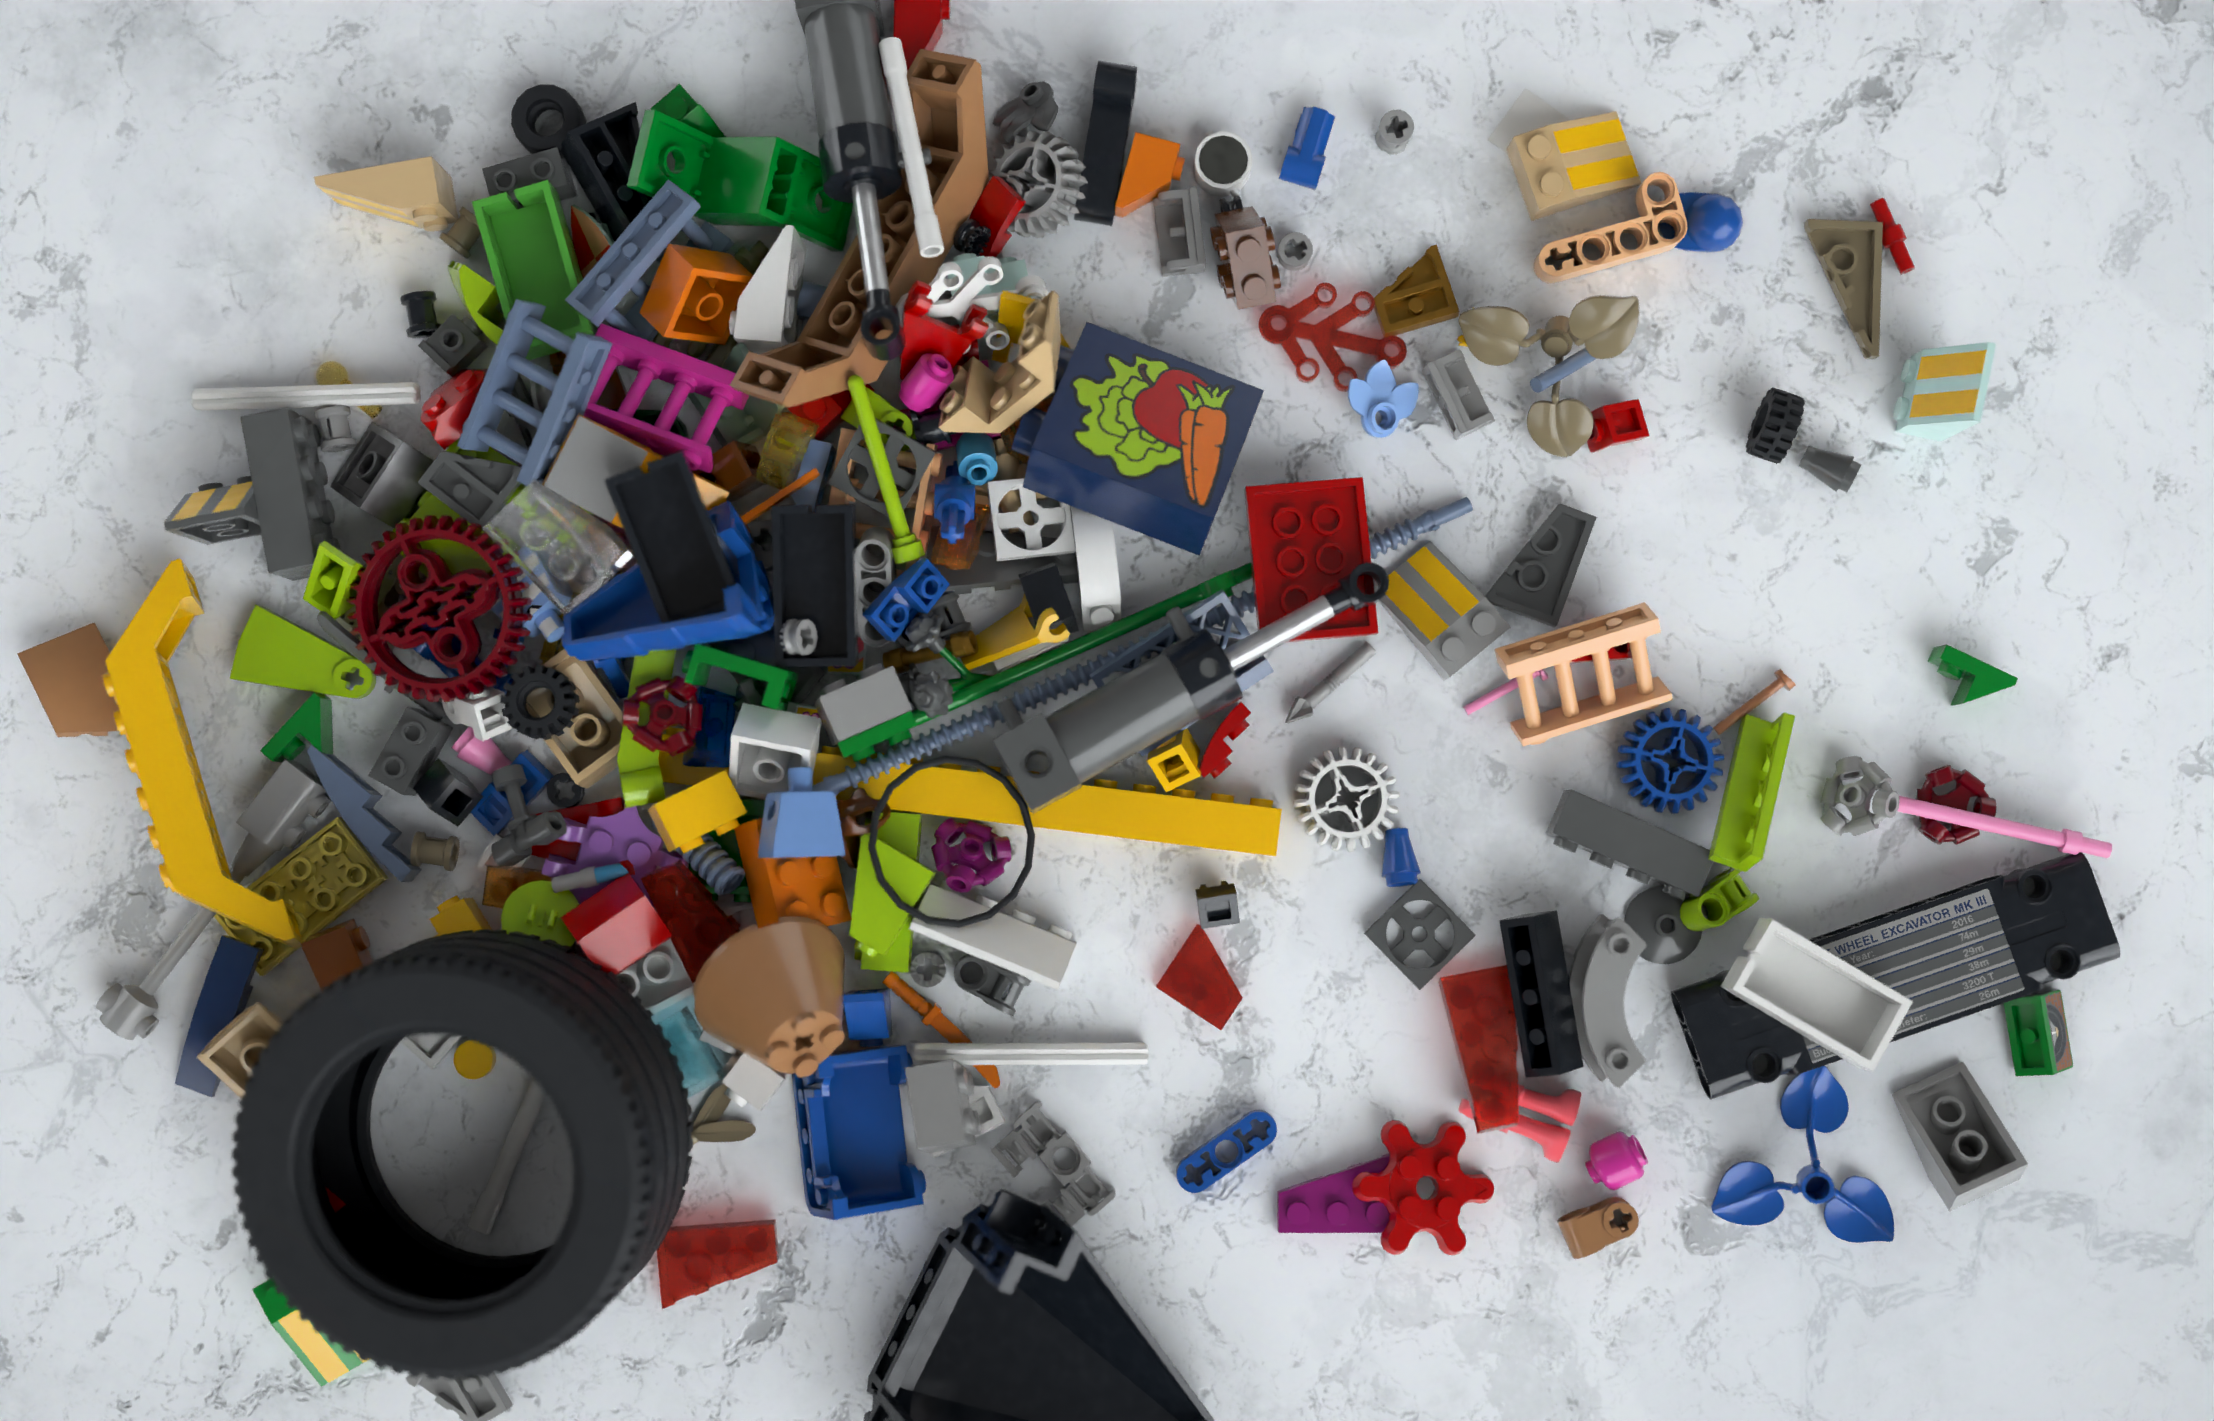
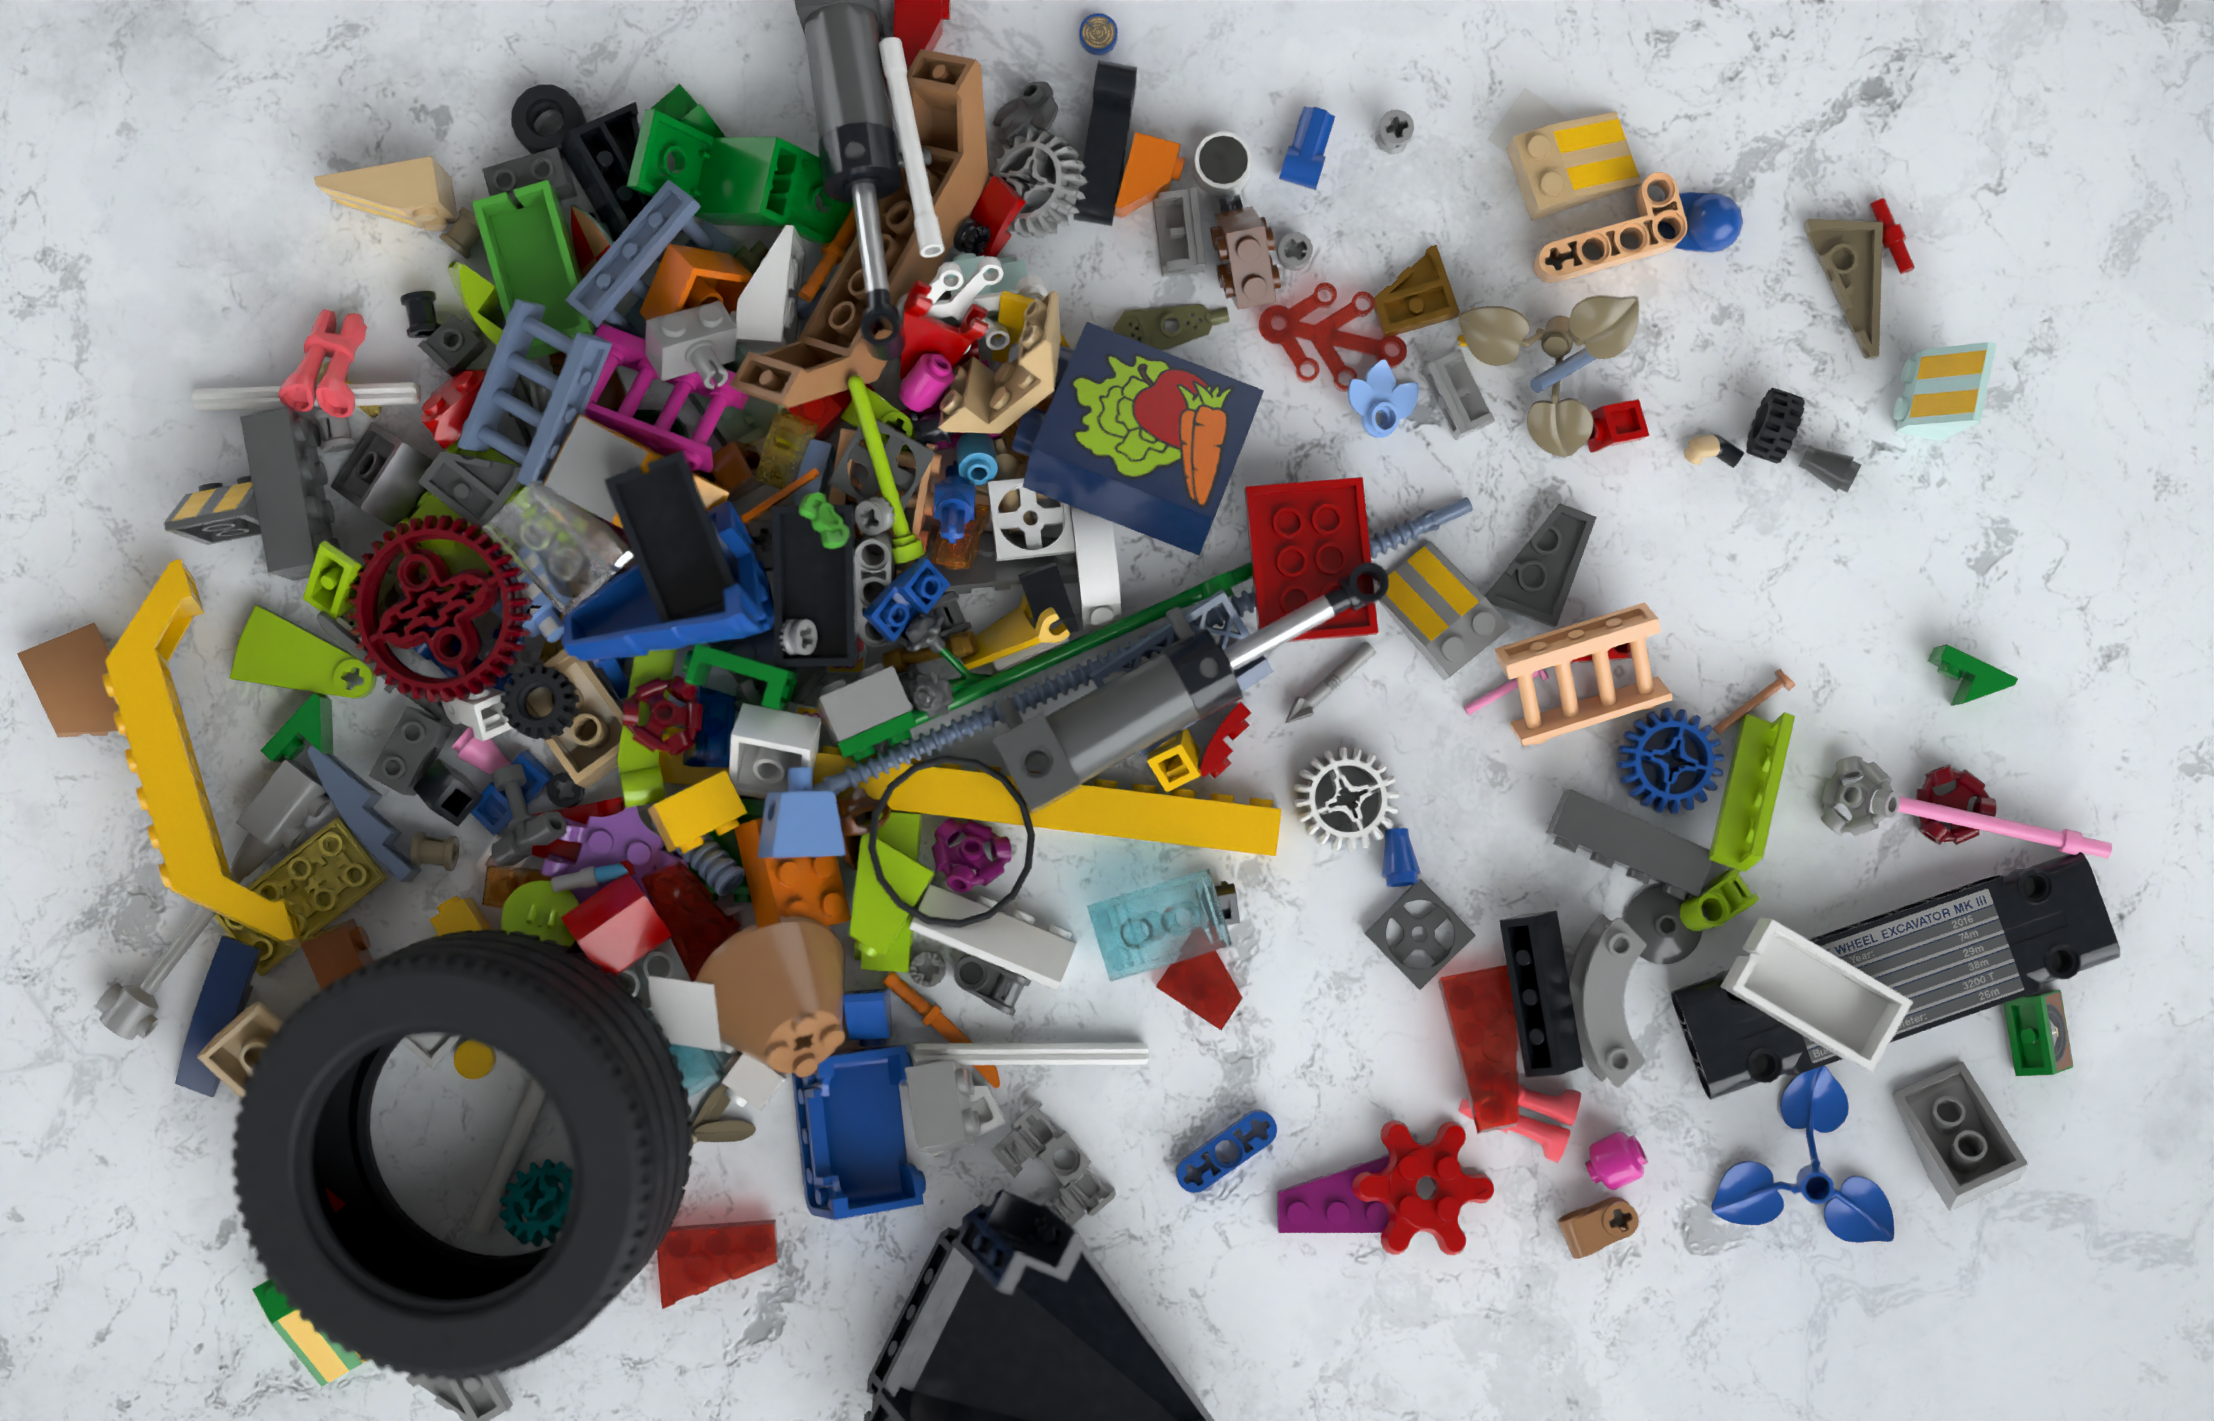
none -> coral piece [278,309,367,418]
none -> teal gear [499,1159,573,1247]
none -> light grey brick [645,301,737,389]
none -> white sticker [648,976,721,1051]
none -> orange sword [798,204,857,302]
none -> bright green piece [799,492,849,549]
none -> light grey bush [855,496,895,536]
none -> tile [1079,13,1118,55]
none -> clear light blue slope [1087,868,1232,982]
none -> olive piece [1113,304,1230,351]
none -> arm [1684,434,1745,468]

